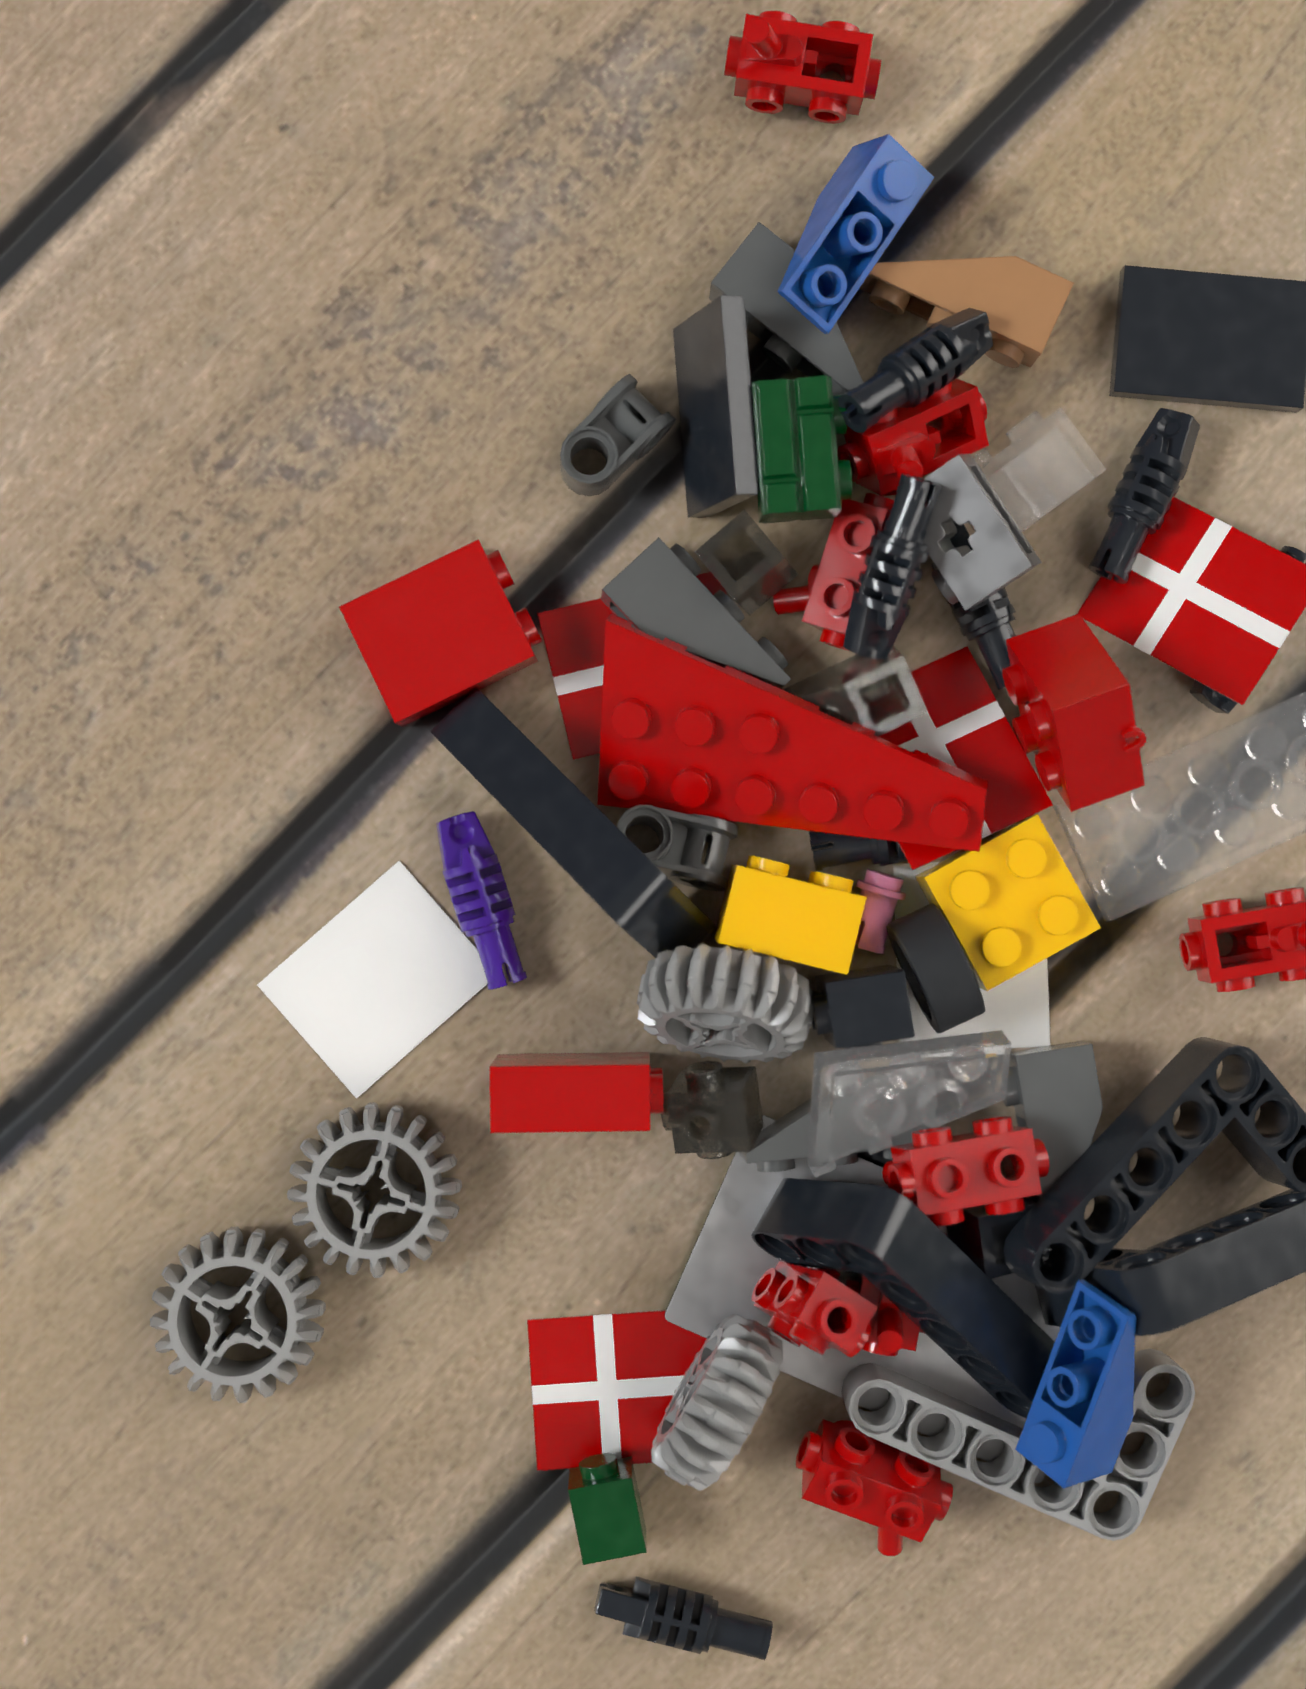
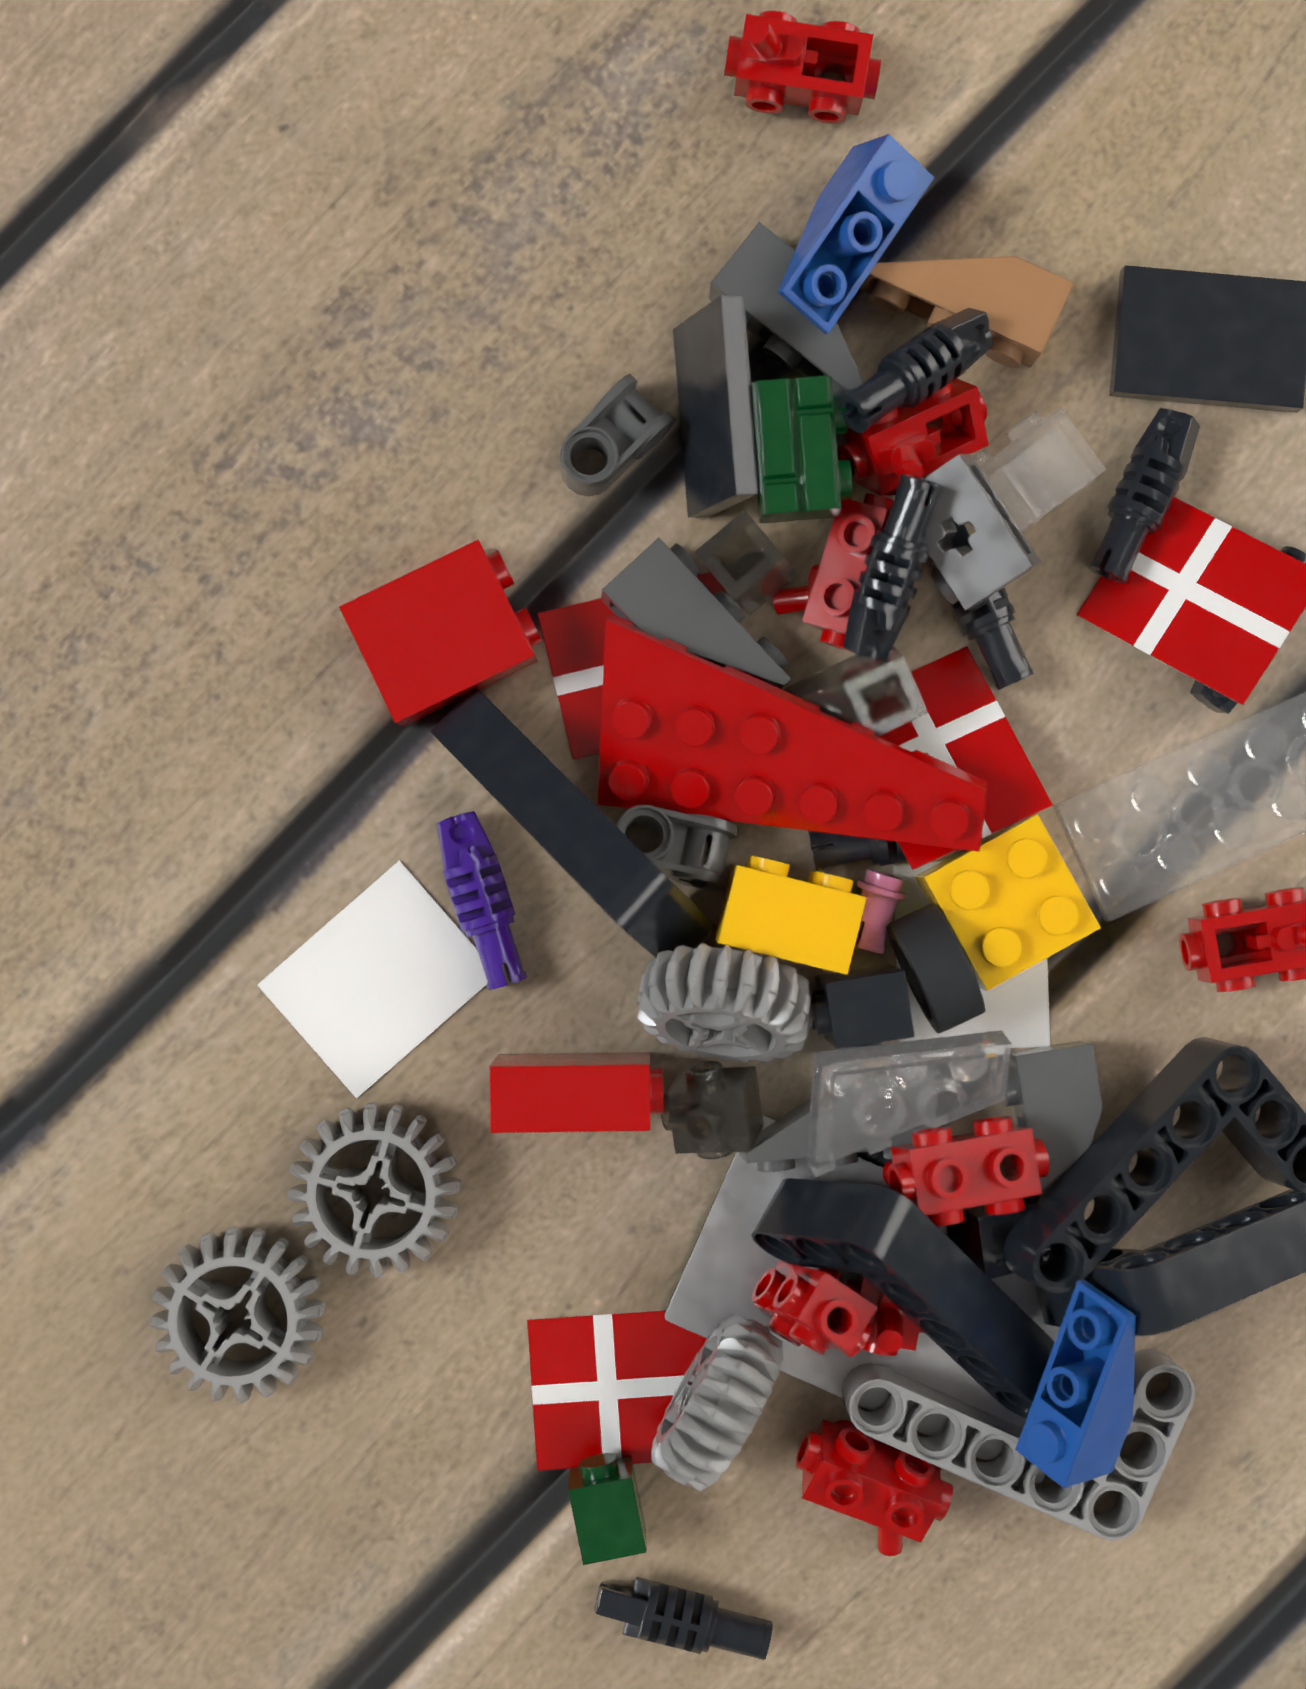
red brick [1002,614,1147,812] -> none

